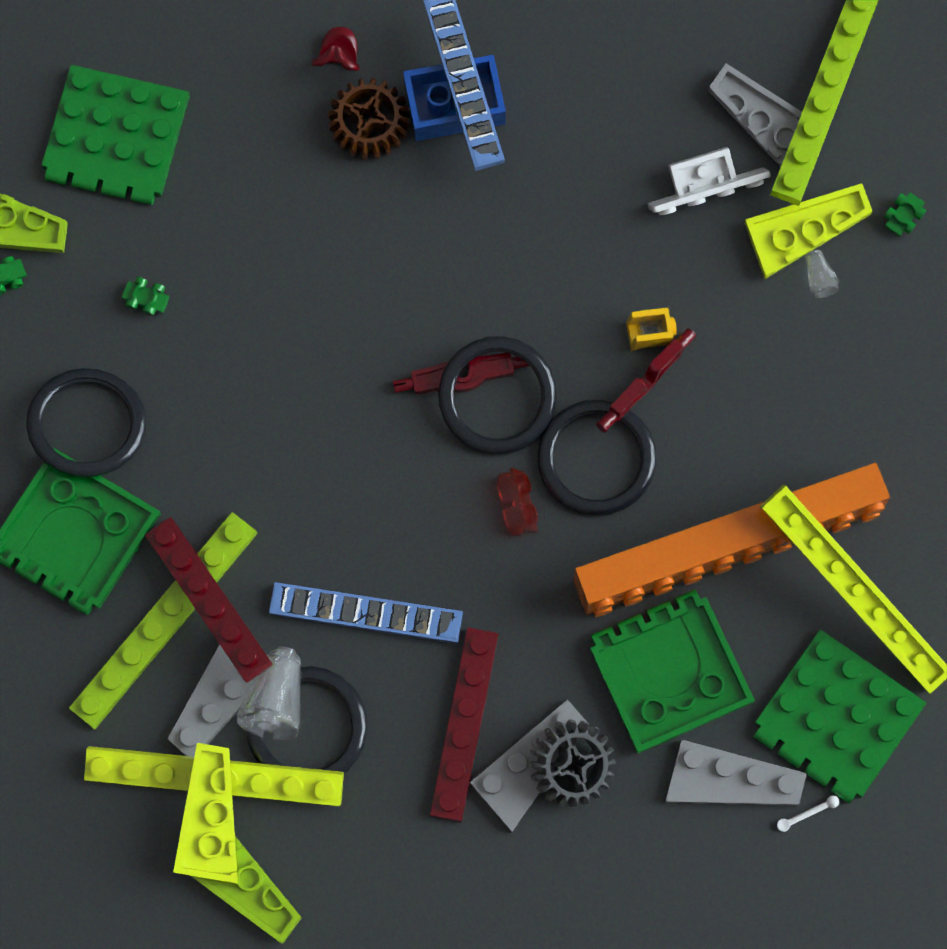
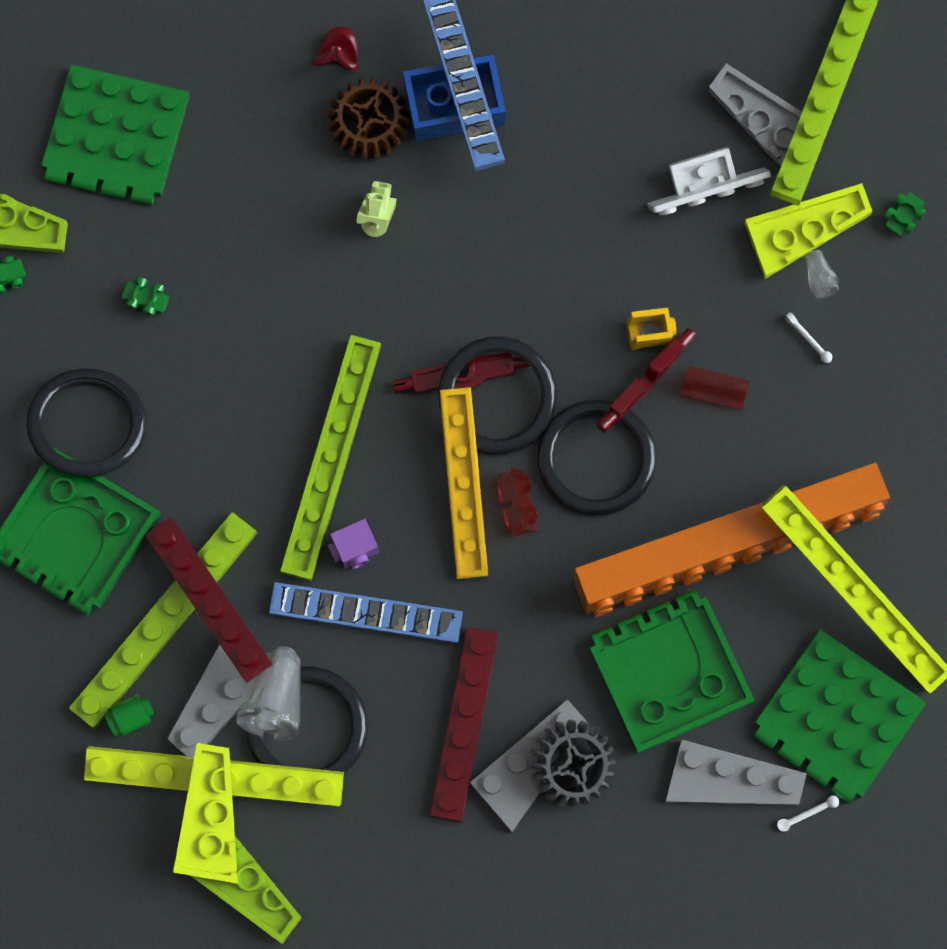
none -> green brick [104,694,155,736]
none -> lime plate [280,335,381,582]
none -> medium lavender brick [328,519,379,569]
none -> yellowish green hips [356,181,397,237]
none -> yellow tile [440,387,488,579]
none -> clear red hinge [681,366,749,410]
none -> white hinge [784,312,833,363]

